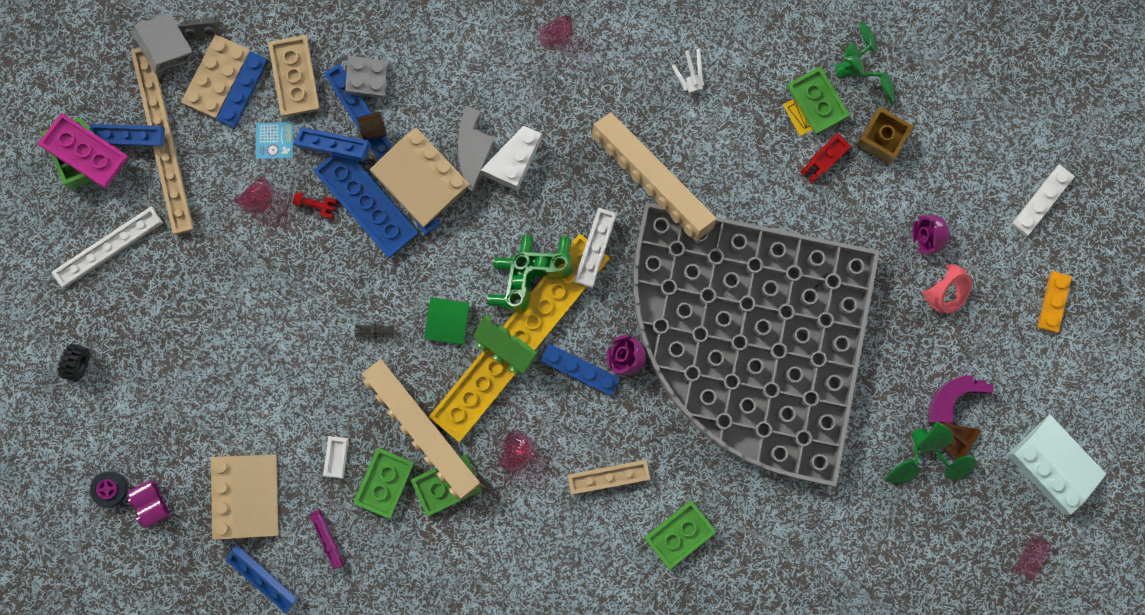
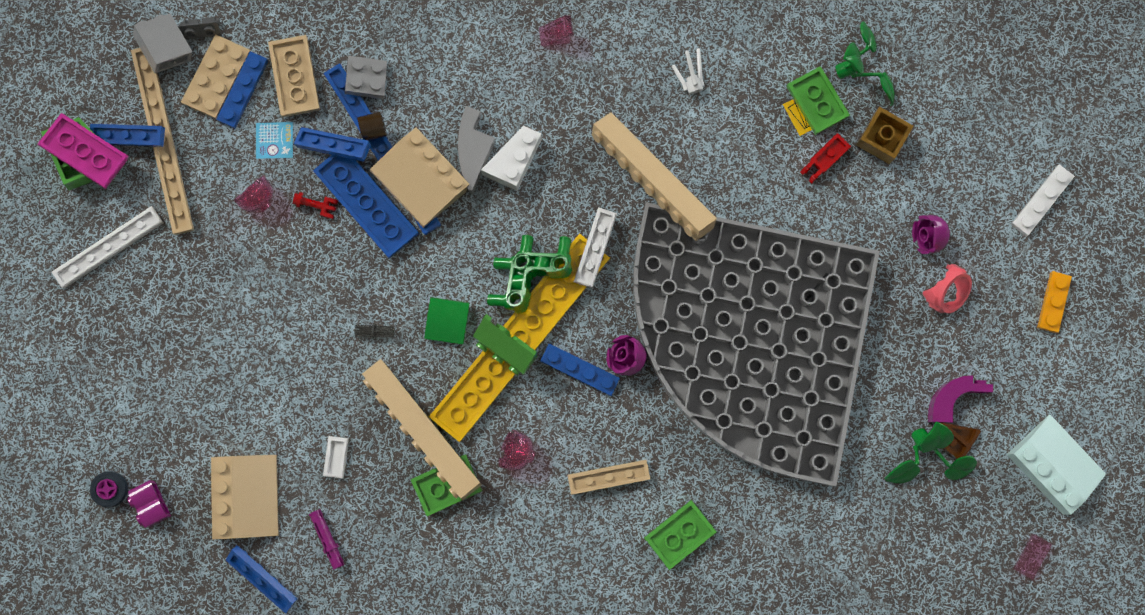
black tyre [57,343,90,382] -> none
bright green plate [353,447,415,519] -> none

